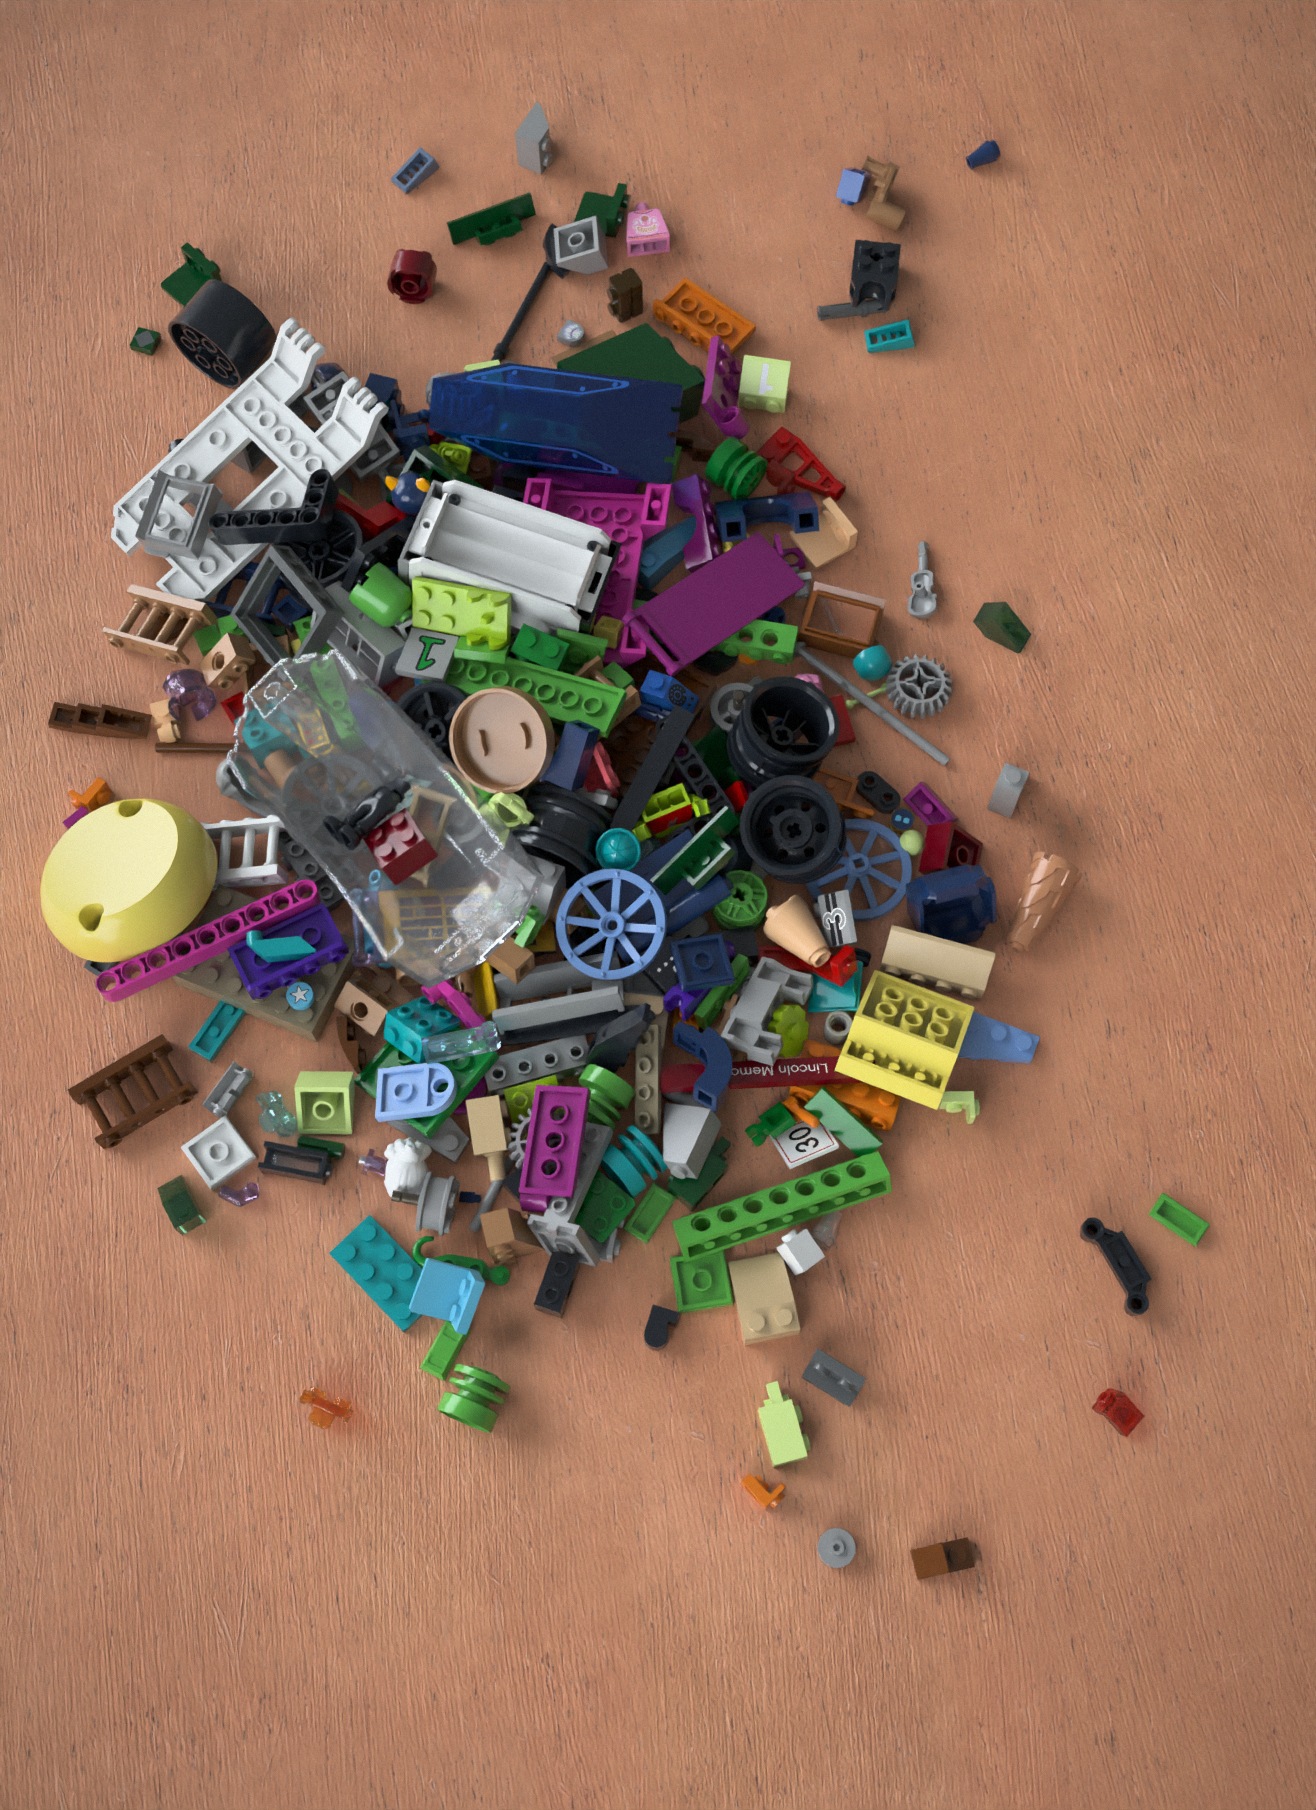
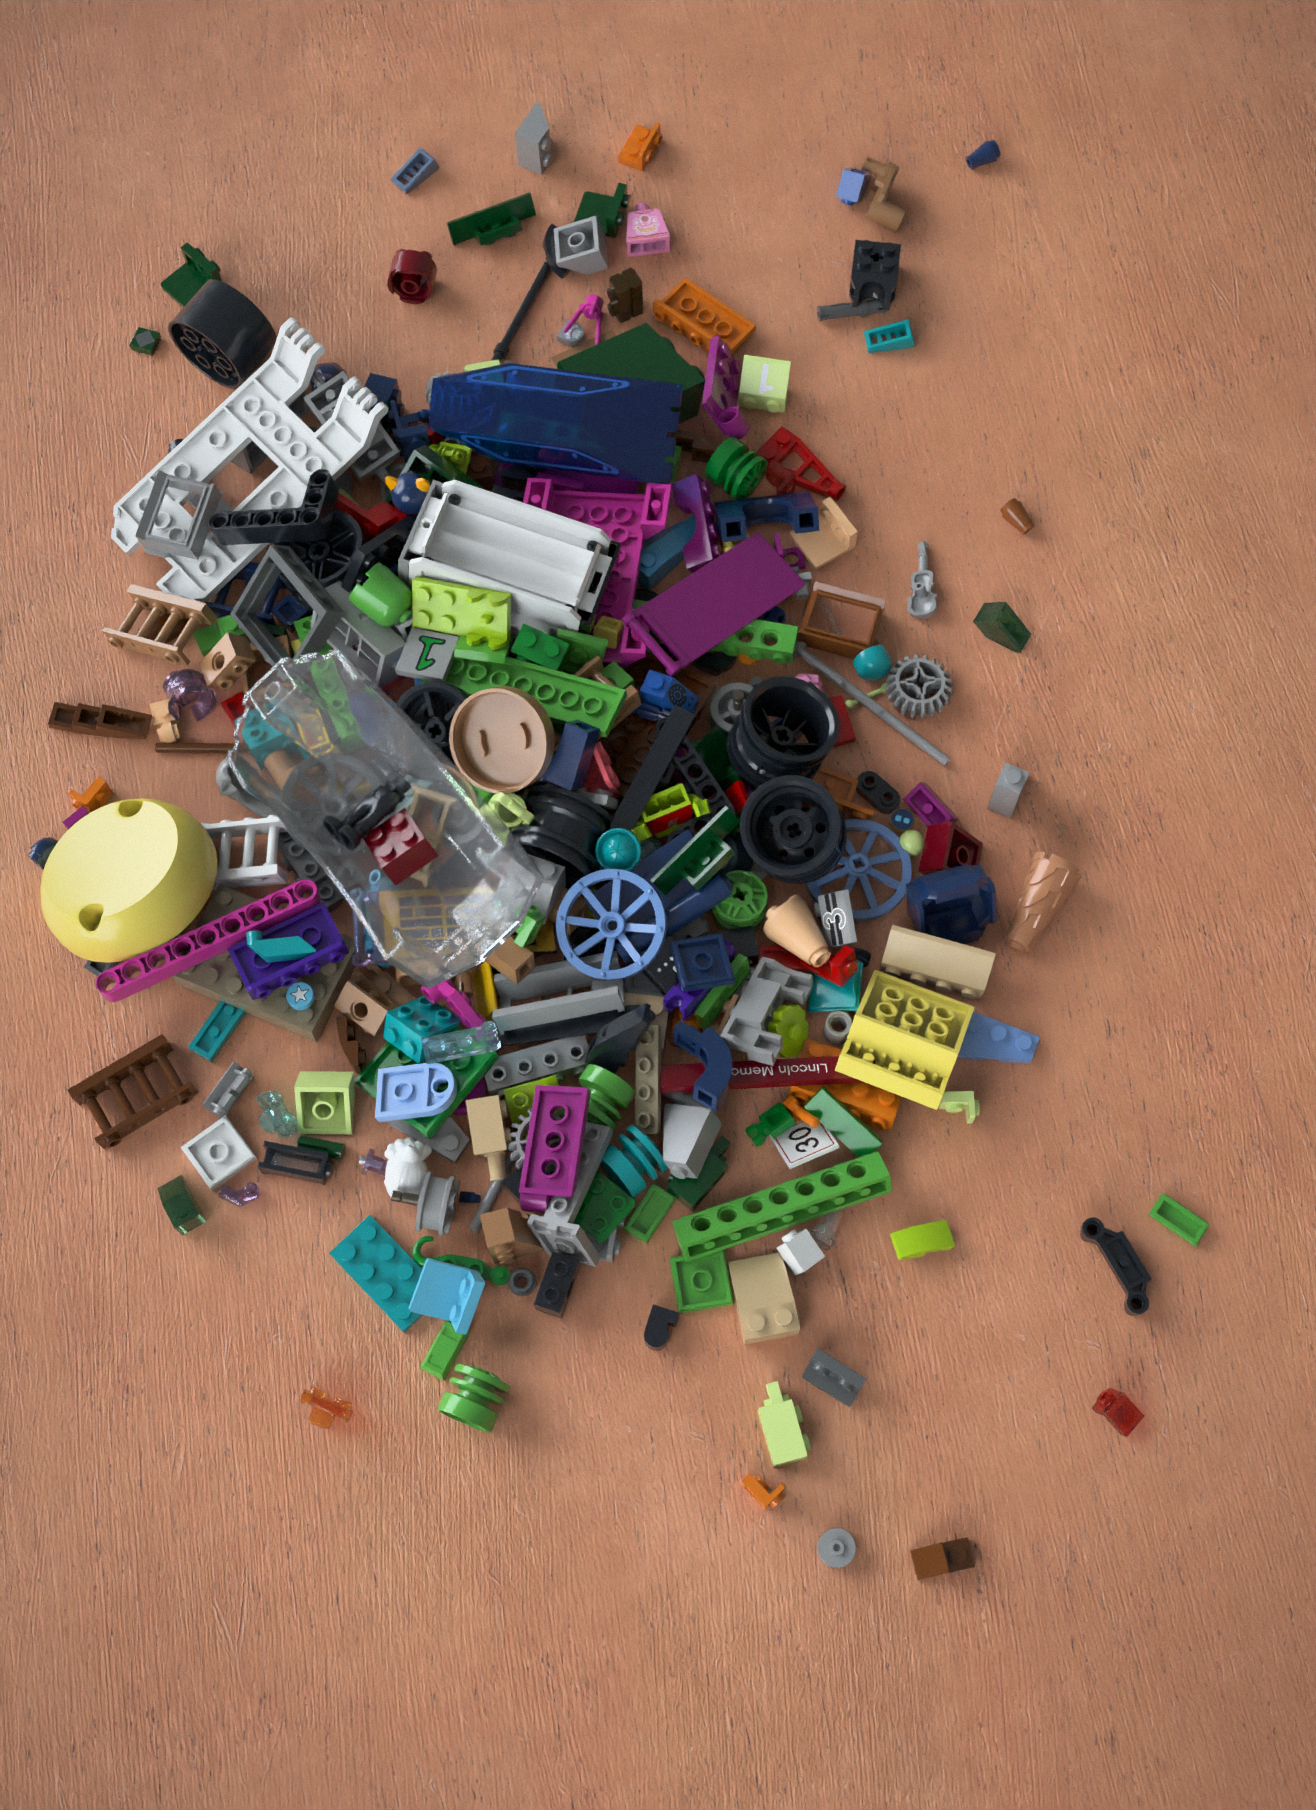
none -> dark blue piece [28,837,58,870]
none -> dark grey plate [508,1268,536,1296]
none -> dark pink plant [563,294,604,345]
none -> orange bracket [618,123,663,171]
none -> lime slope [890,1220,955,1260]
none -> dark orange cone [1000,498,1034,535]

